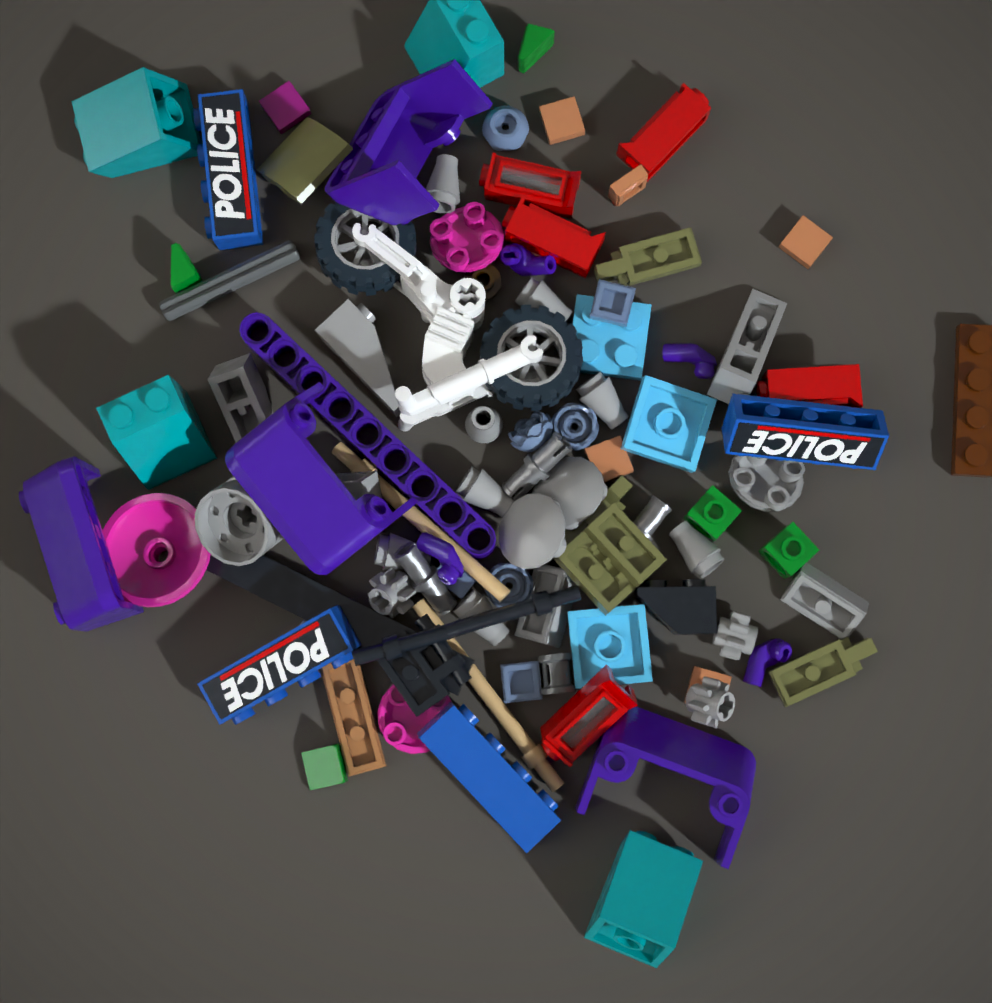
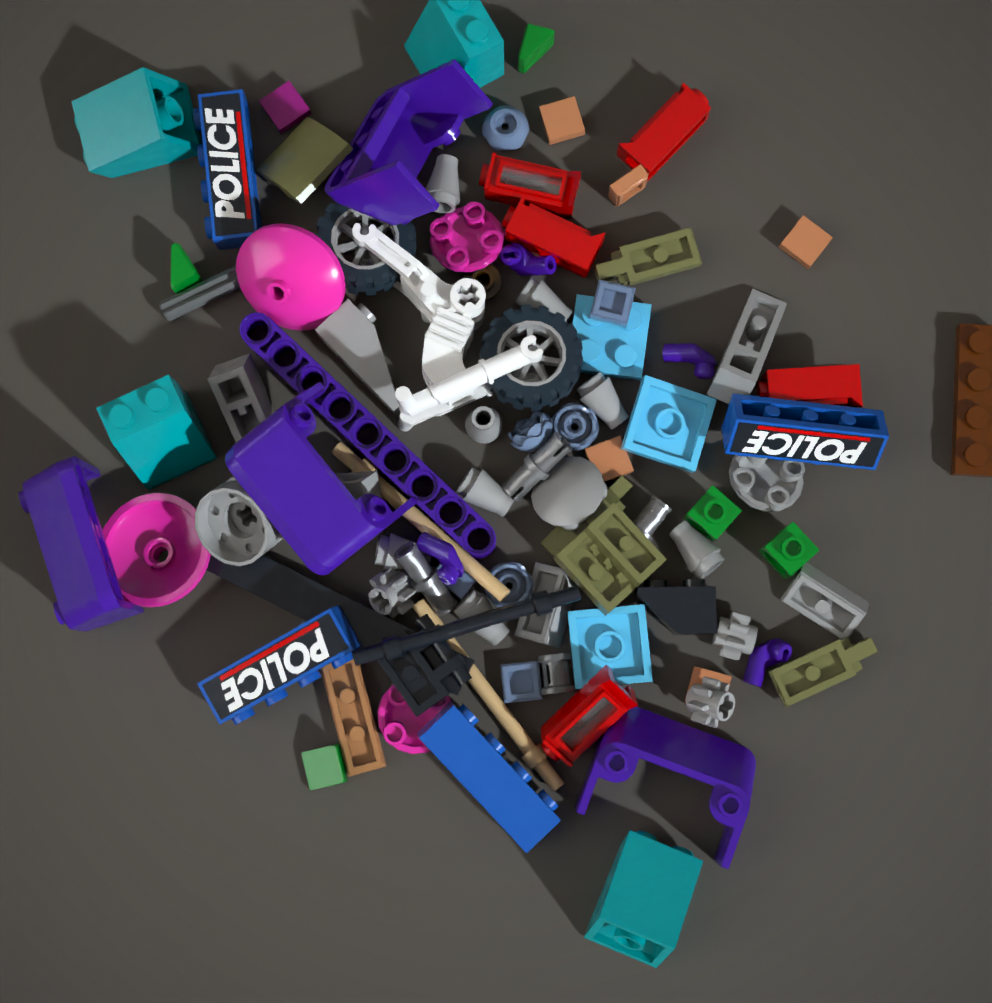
light grey dish [499,493,566,569] -> none
none -> dark pink dish [236,224,345,331]

